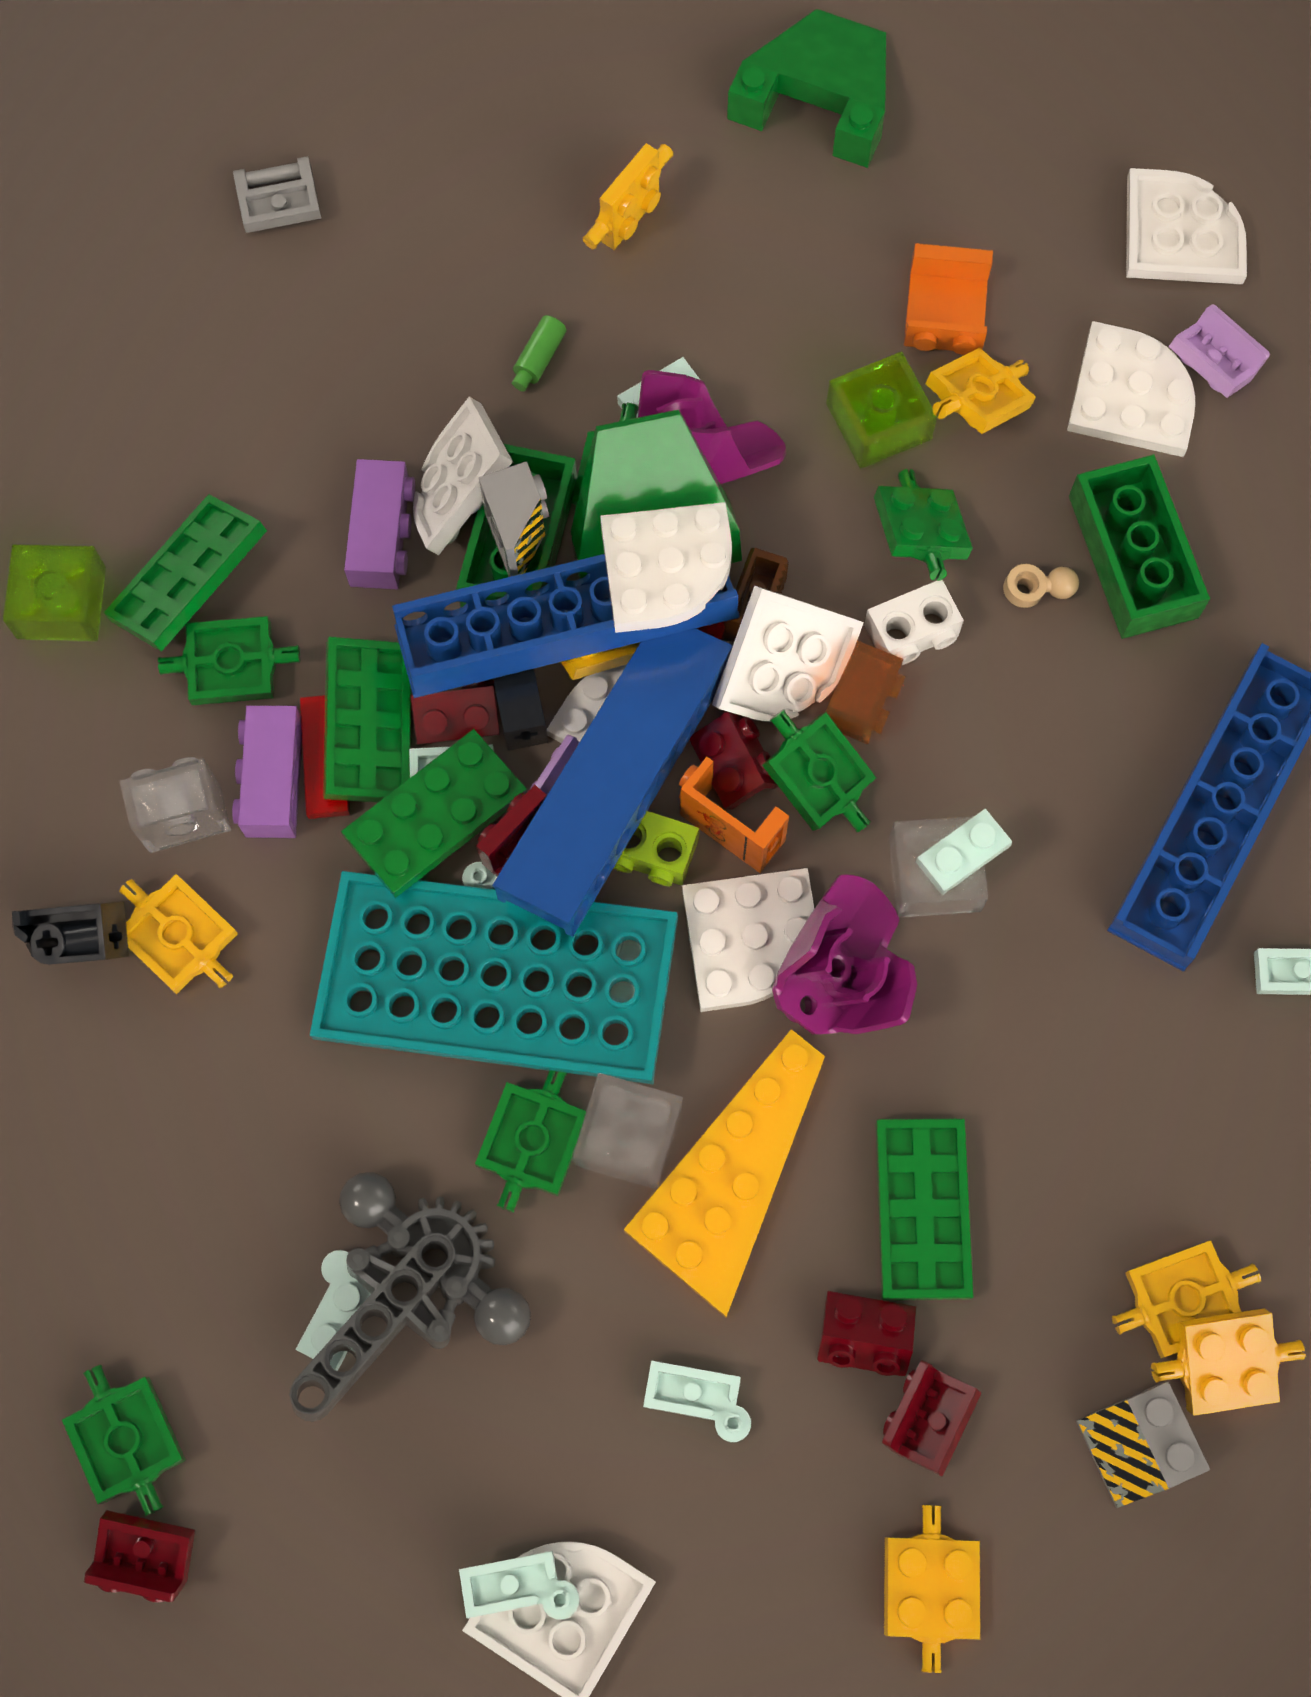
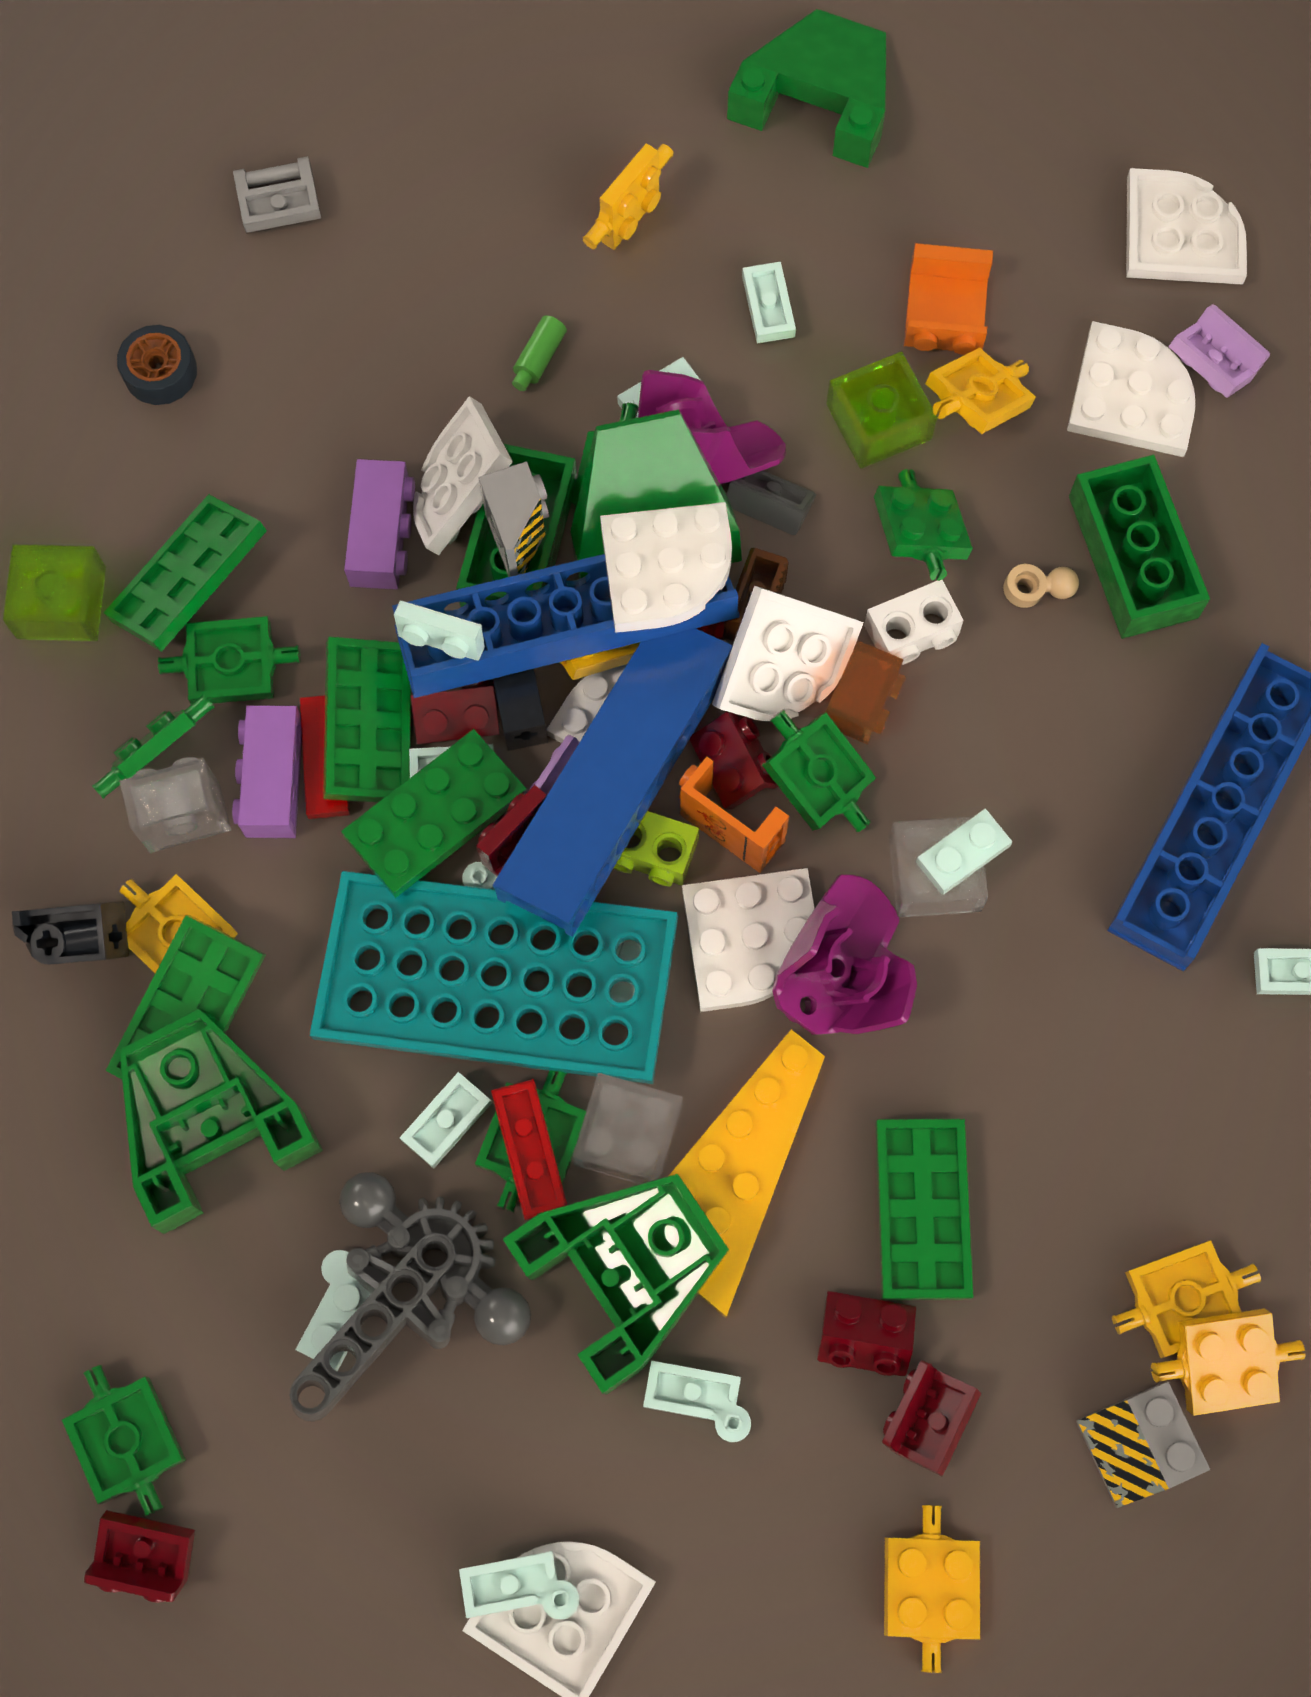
none -> green plate [92,694,215,799]
none -> green plate [105,915,266,1079]
none -> wheel [117,325,197,405]
none -> green wedge [119,1009,323,1234]
none -> light aqua plate [394,600,485,661]
none -> light aqua plate [400,1072,492,1169]
none -> red tile [491,1079,567,1221]
none -> green wedge [503,1174,729,1395]
none -> dark grey slope [727,470,817,535]
none -> light aqua plate [742,262,796,344]

